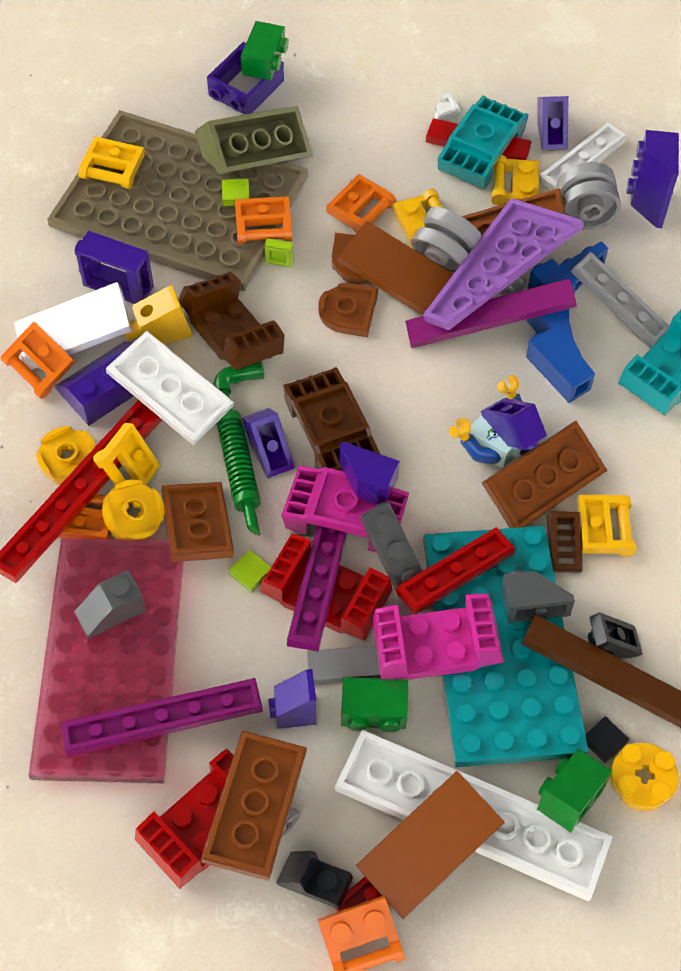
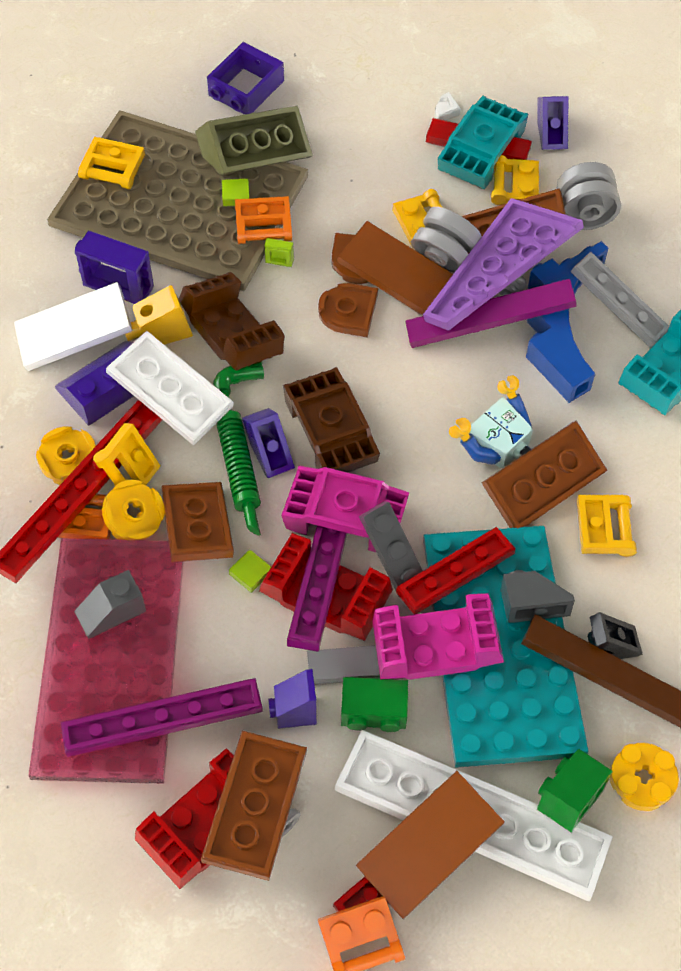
orange plate [1,321,76,399] -> none
green brick [241,21,289,81] -> none
black slope [276,851,353,909] -> none
orange plate [327,174,396,233] -> none
dark purple slope [339,441,400,504] -> none
dark purple slope [481,398,547,451] -> none
white tile [539,122,627,191] -> none
reddish brown slope [546,511,582,573] -> none
black tile [585,716,630,764] -> none
dark purple slope [626,130,679,229] -> none

